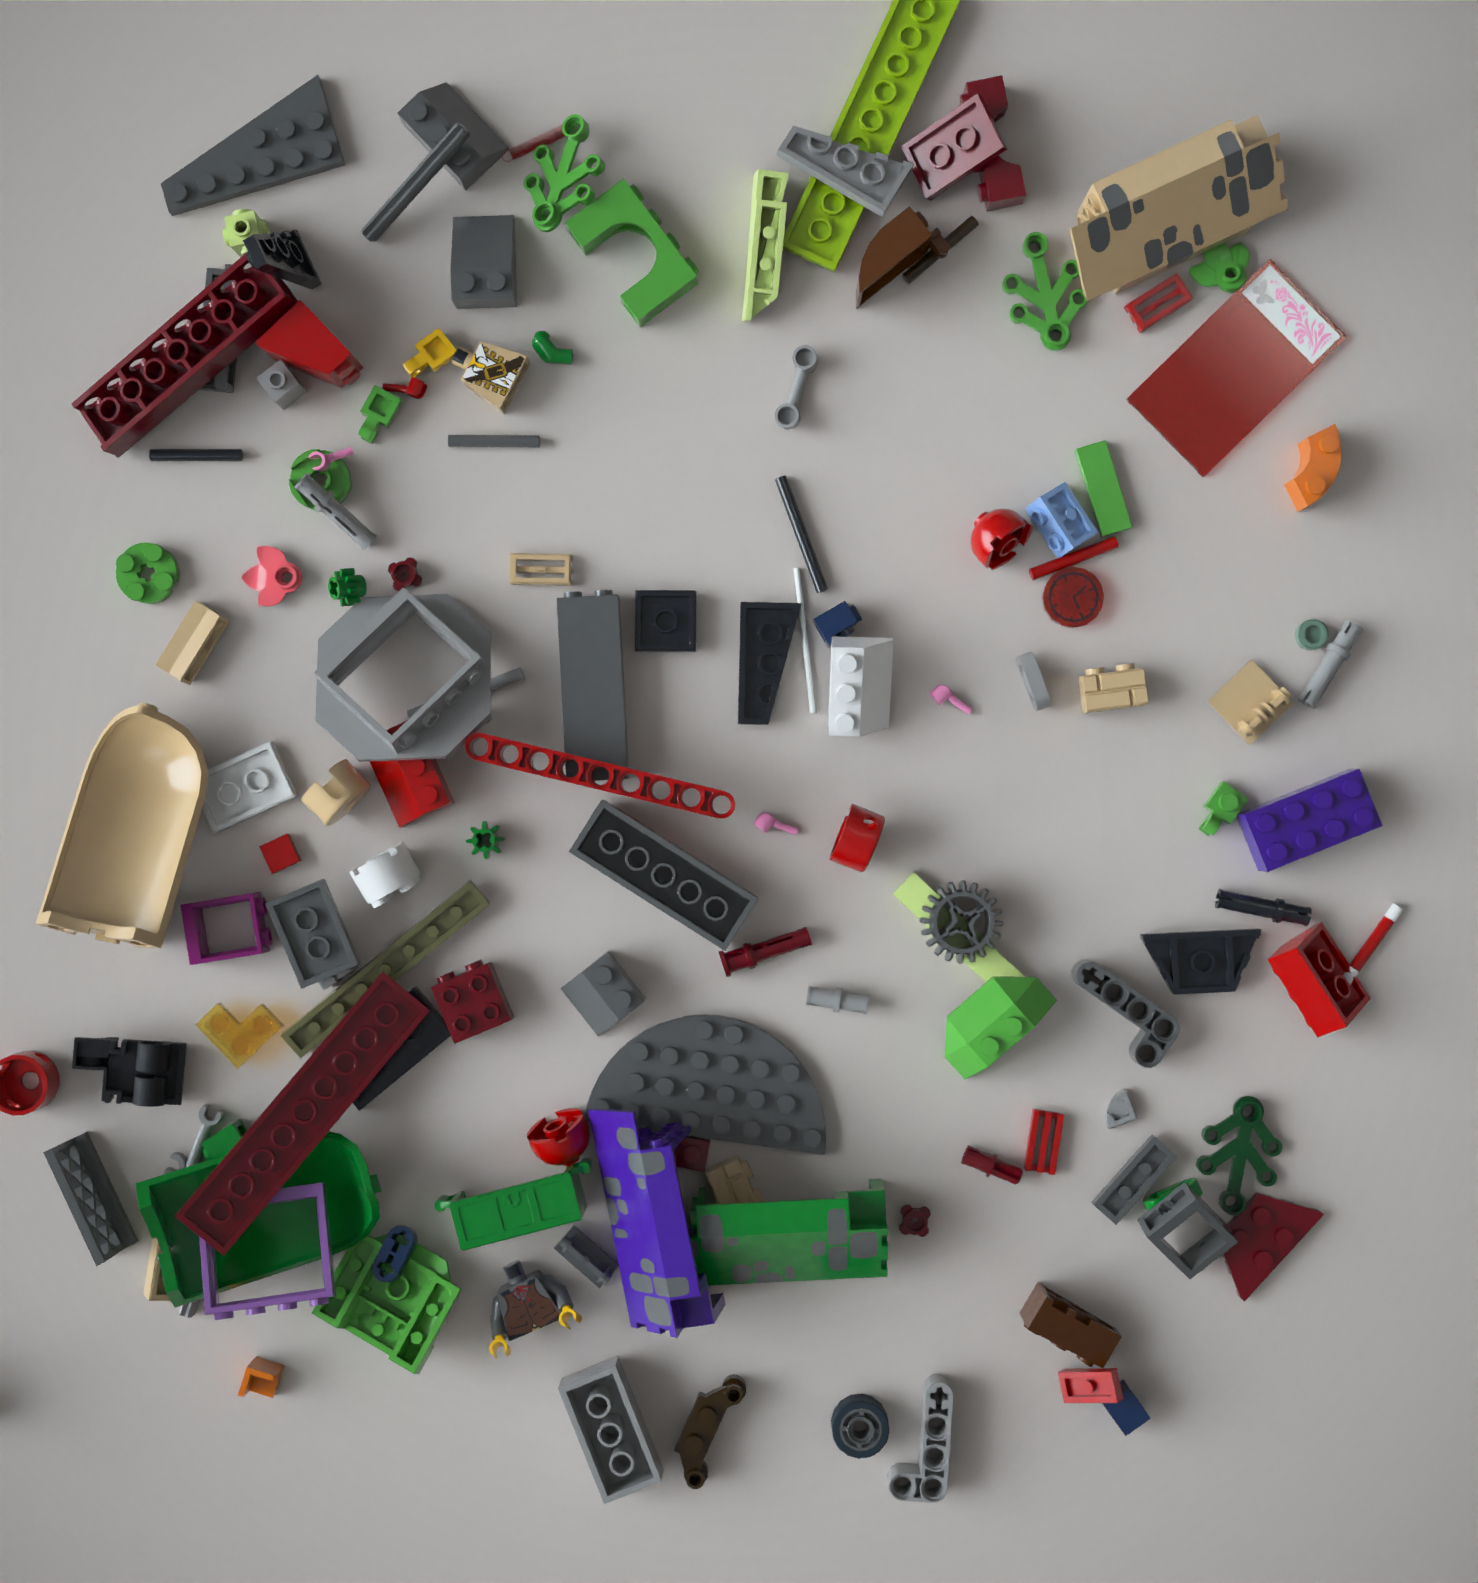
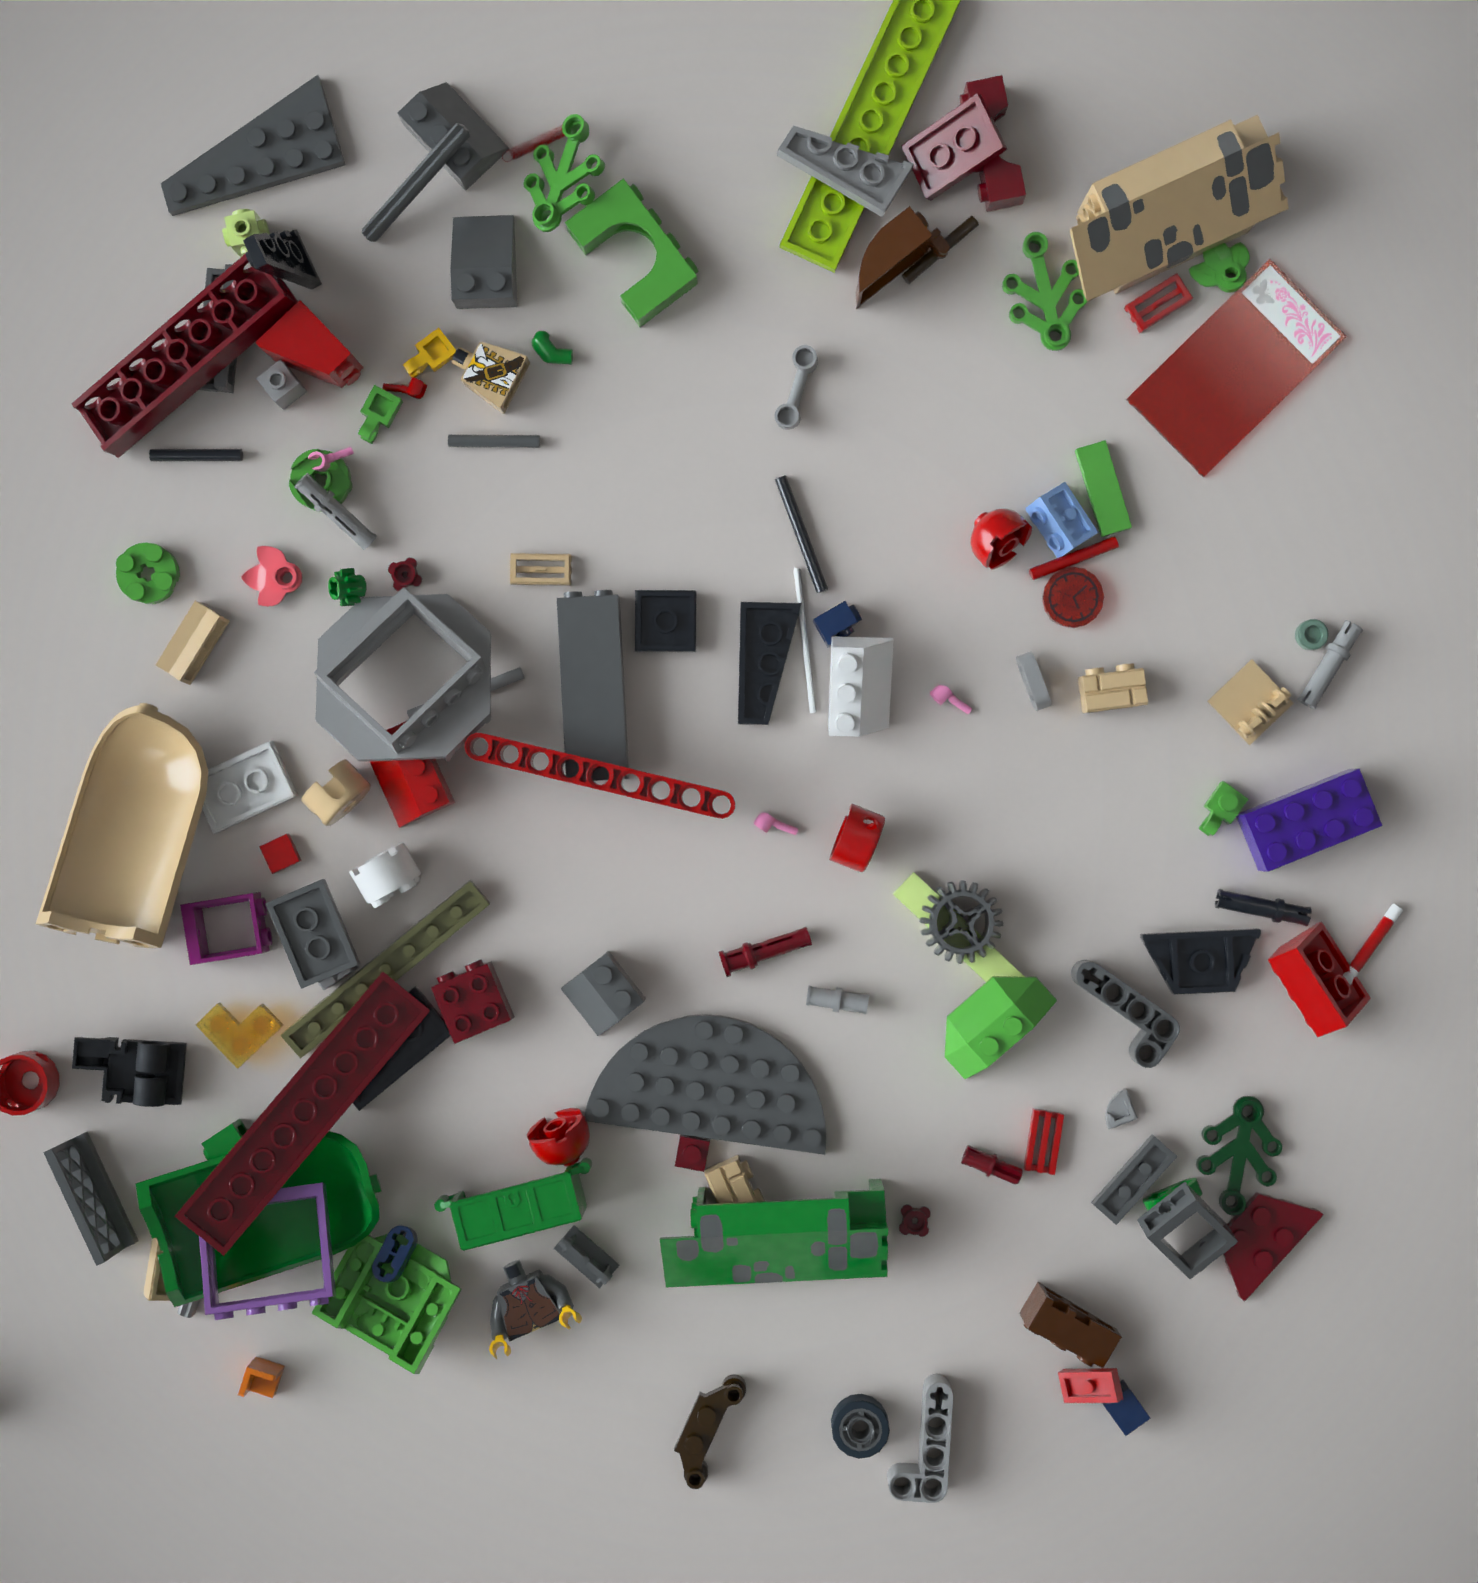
light grey bar [164,1104,225,1174] -> none
green gear [466,821,506,859] -> none
light grey brick [558,1356,663,1504] -> none
dark grey brick [569,799,758,951] -> none
dark purple panel [588,1108,726,1338] -> none
yellowish green wedge [742,169,789,322] -> none
orange brick [1284,424,1342,512] -> none

